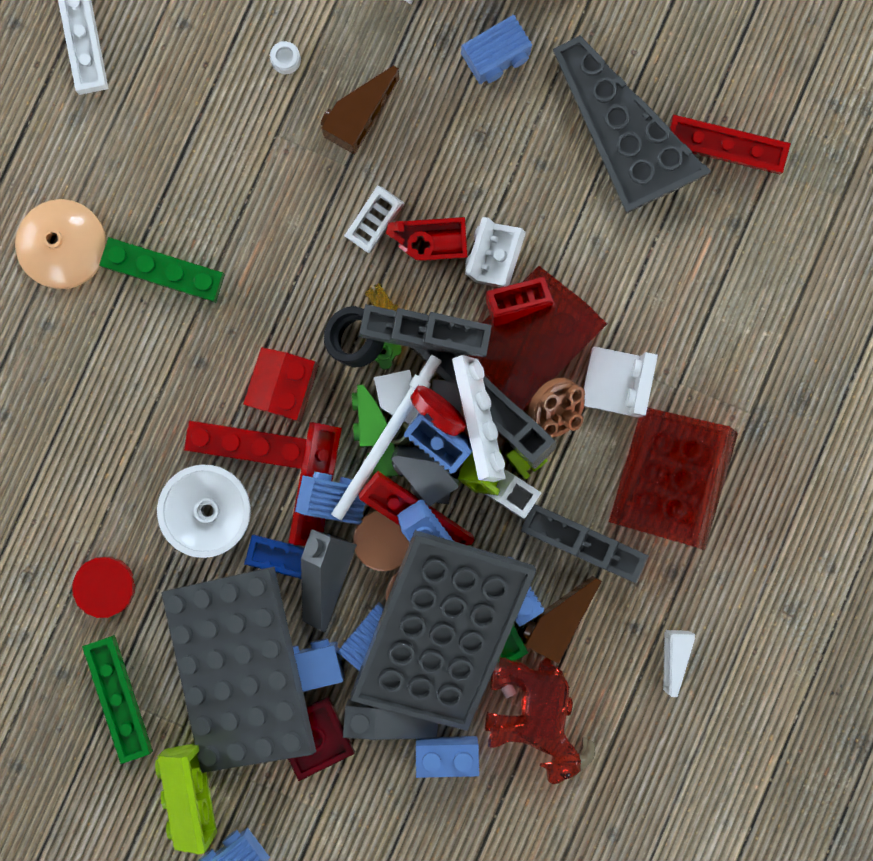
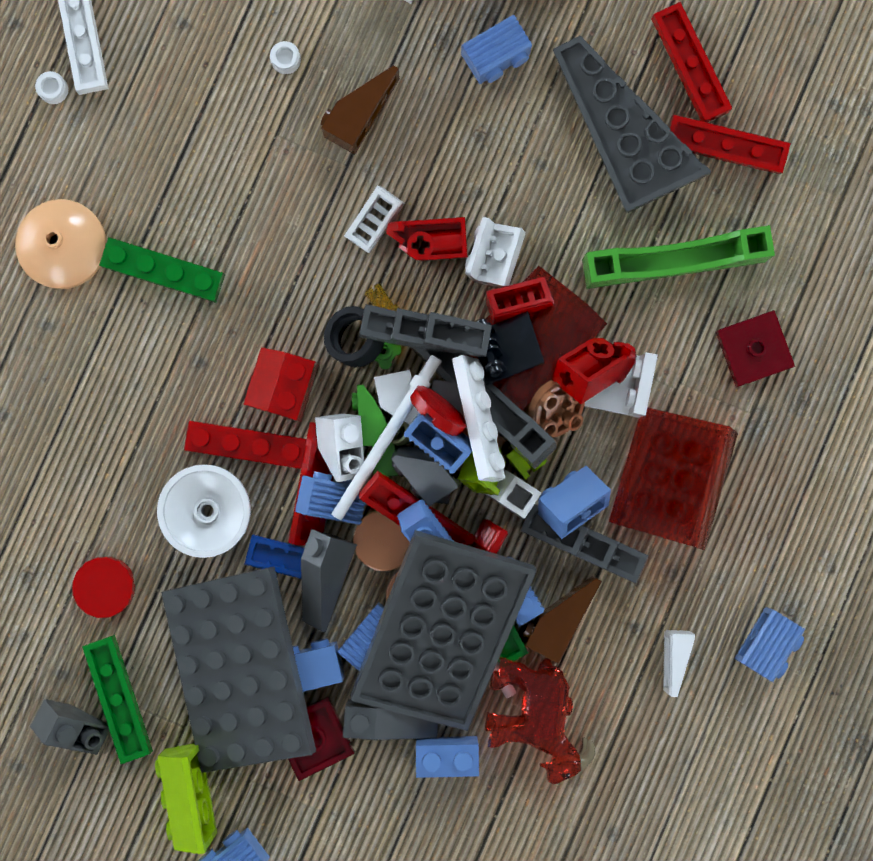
none -> dark grey slope [30,699,110,755]
none -> white tile [35,71,69,104]
none -> white slope [315,413,364,482]
none -> red slope [471,519,508,554]
none -> black hinge [476,311,545,385]
none -> medium blue brick [538,466,611,539]
none -> red piece [552,338,637,404]
none -> bright green arch [582,225,775,289]
none -> red plate [651,2,732,123]
none -> dark red plate [715,310,795,388]
none -> medium blue brick [734,607,805,682]

